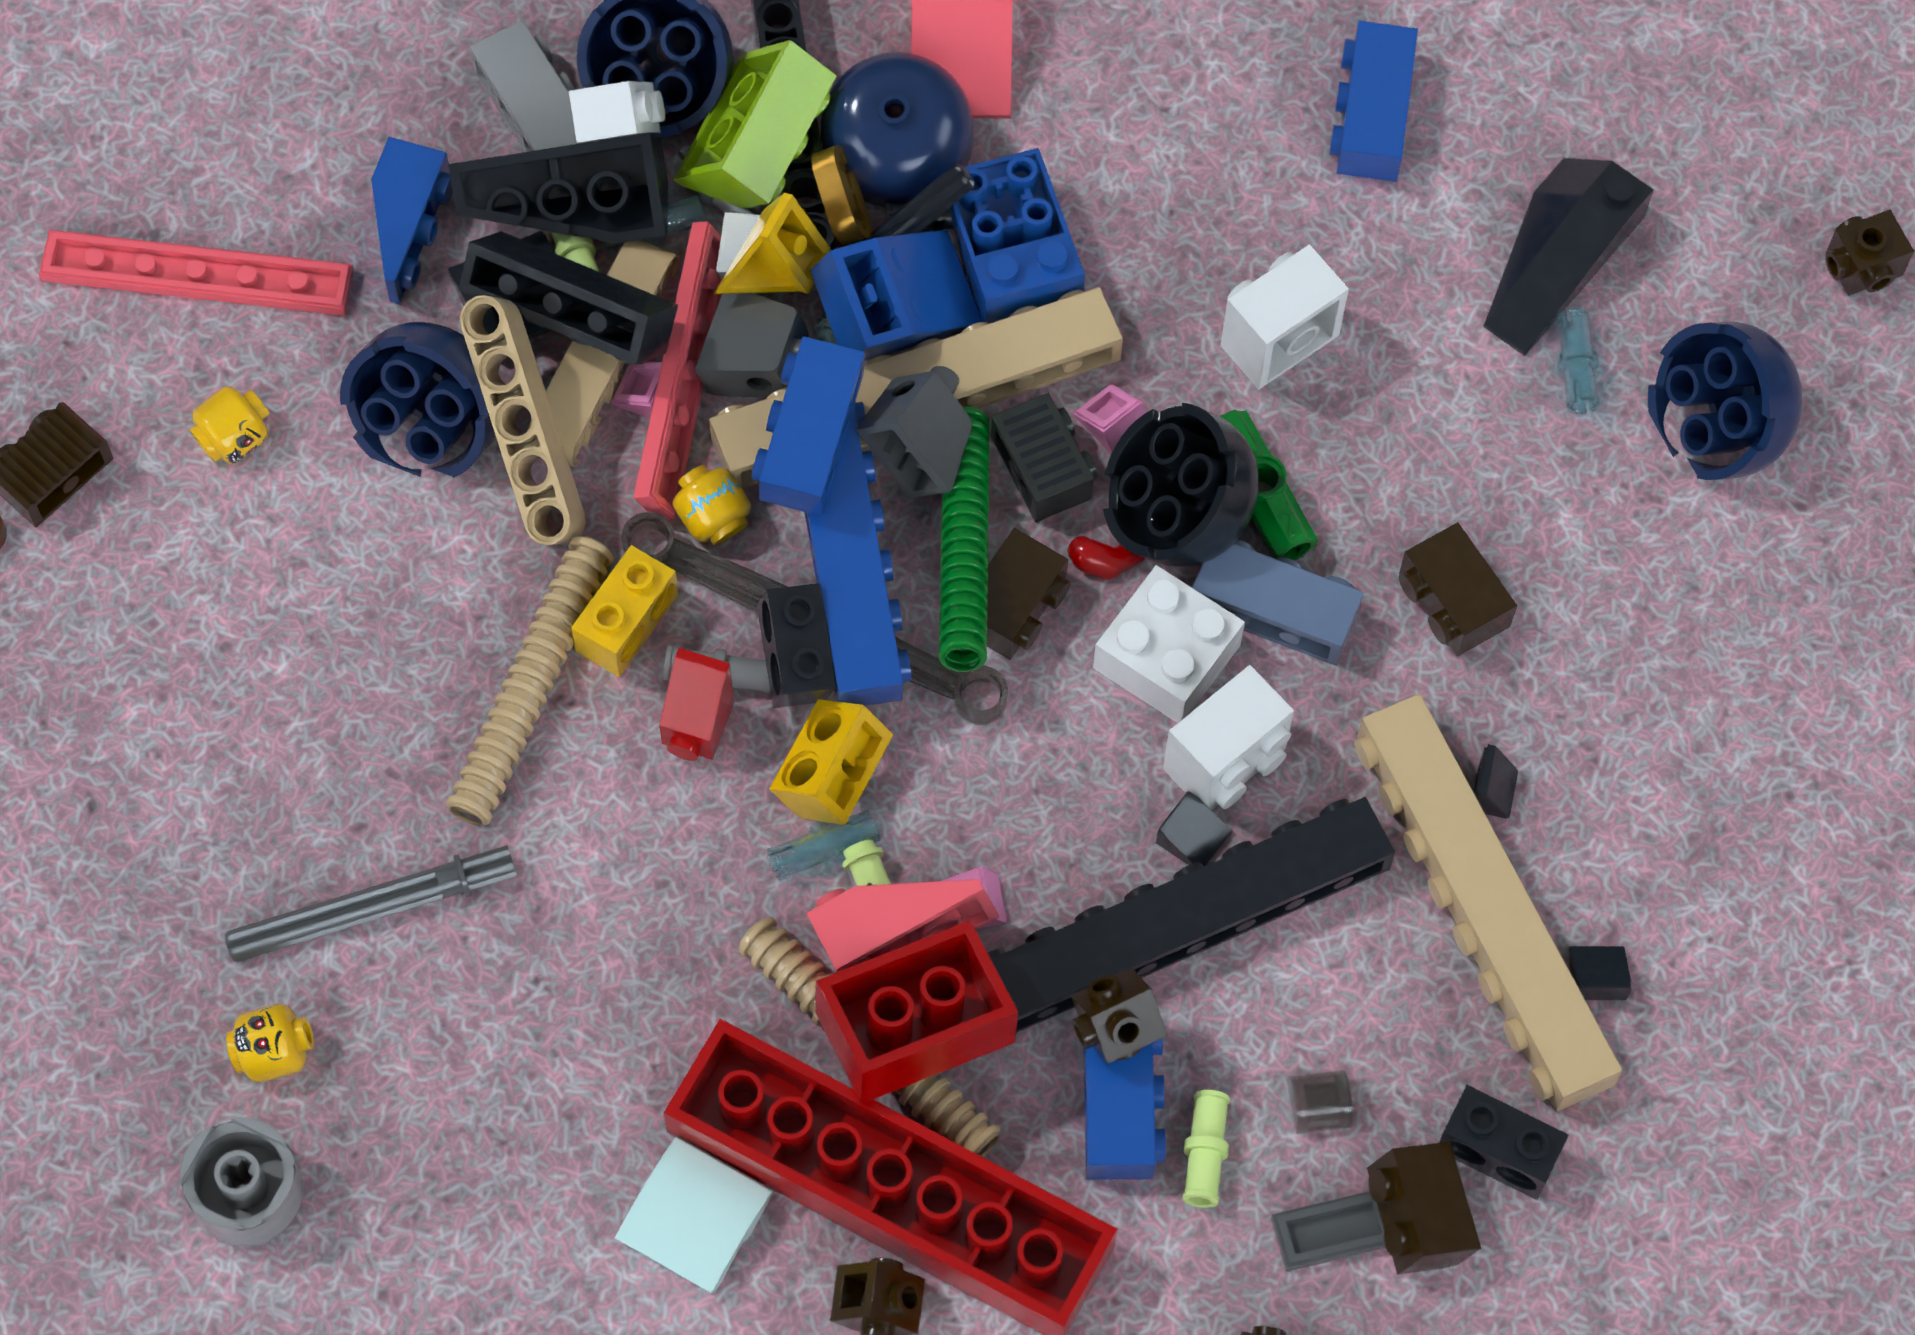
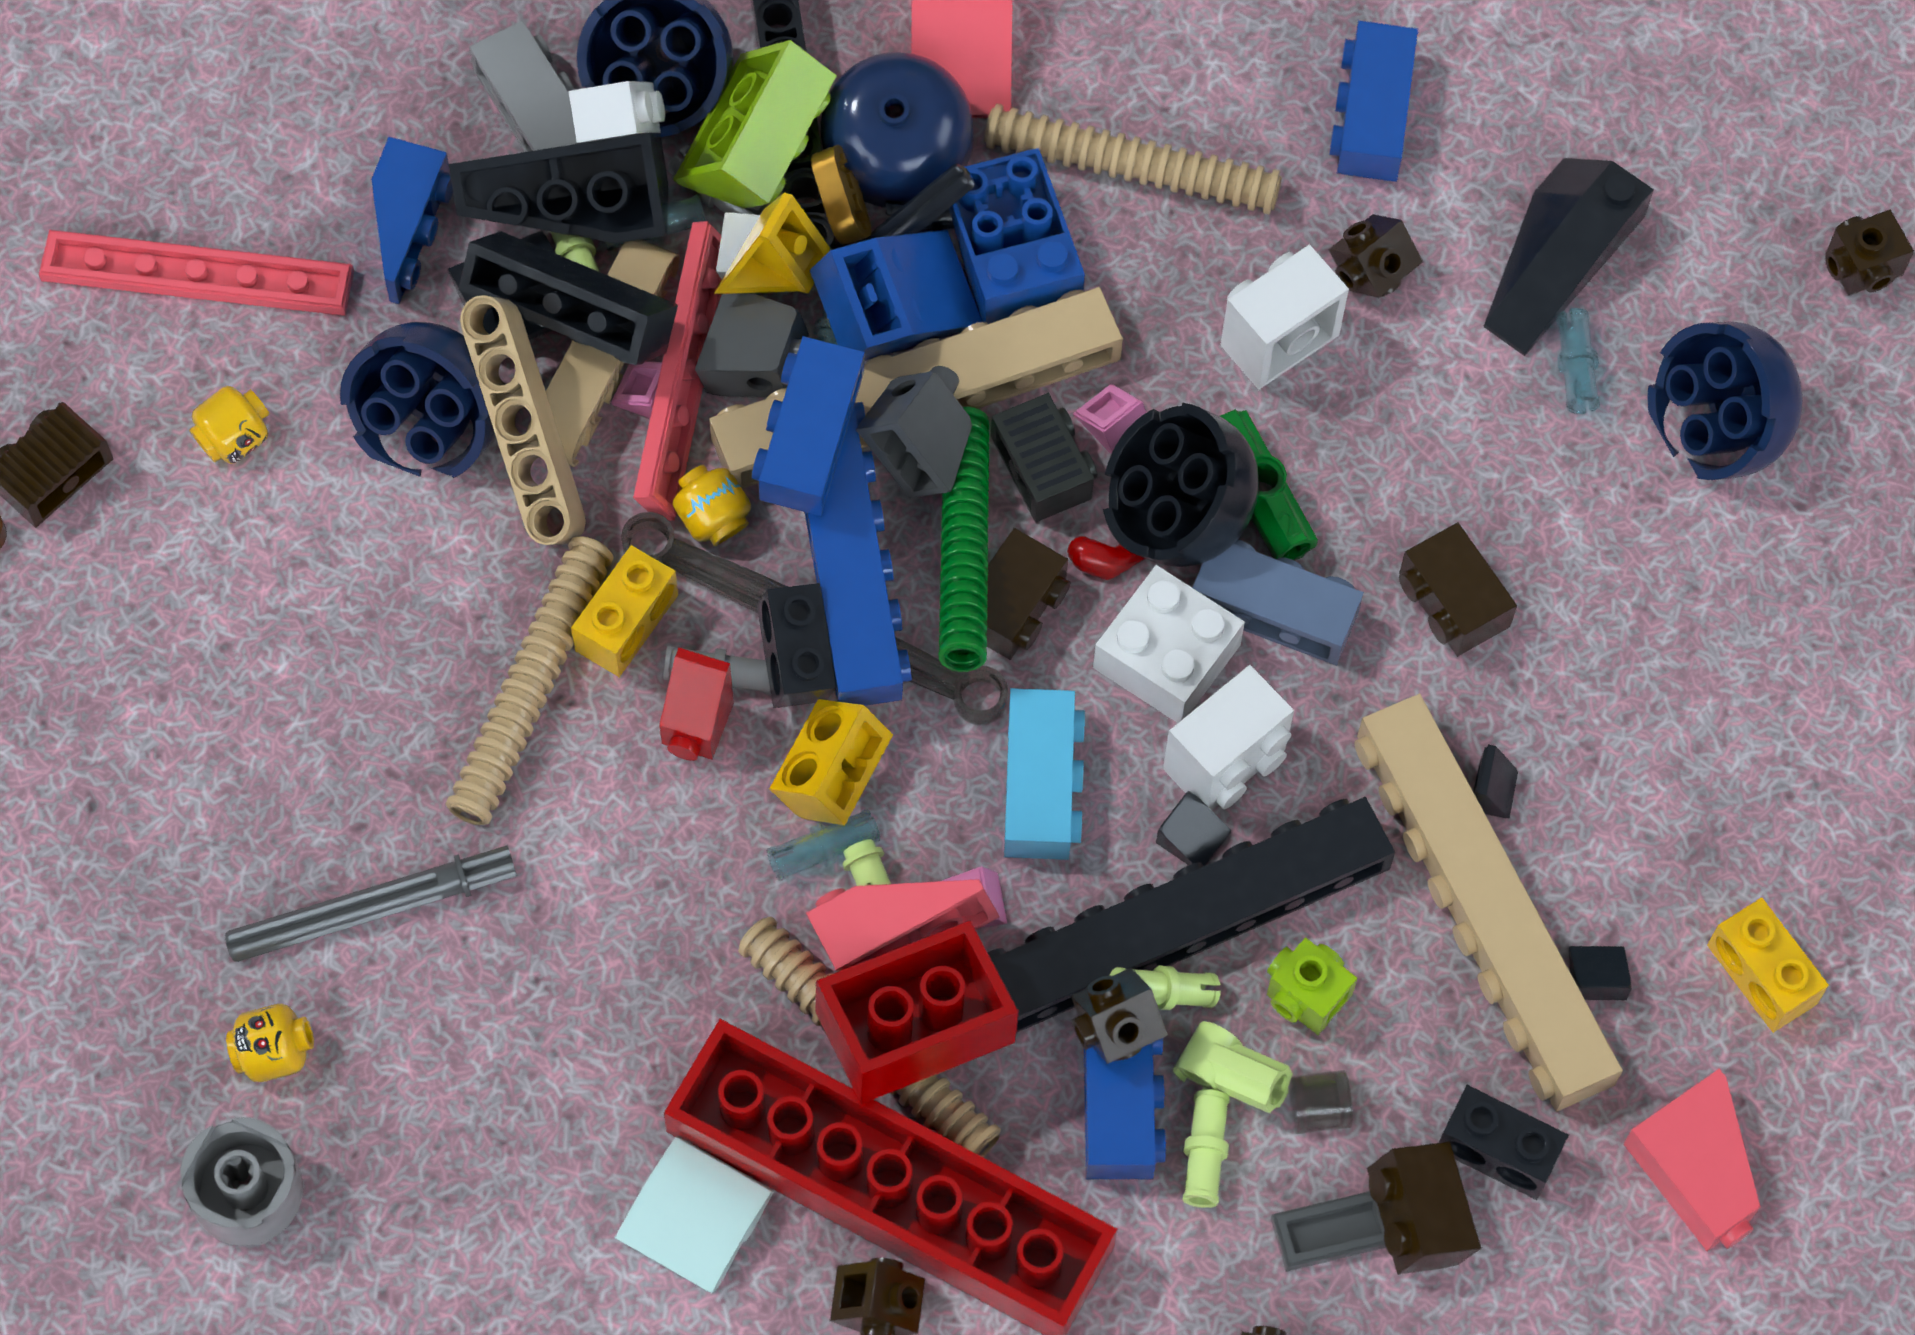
none -> tan piece [984,104,1282,215]
none -> medium azure brick [1004,688,1085,860]
none -> yellowish green pin [1109,966,1221,1010]
none -> yellowish green piece [1173,1021,1293,1114]
none -> lime brick [1266,937,1358,1035]
none -> dark brown brick [1329,214,1423,298]
none -> coral slope [1623,1069,1760,1251]
none -> yellow brick [1707,897,1829,1033]

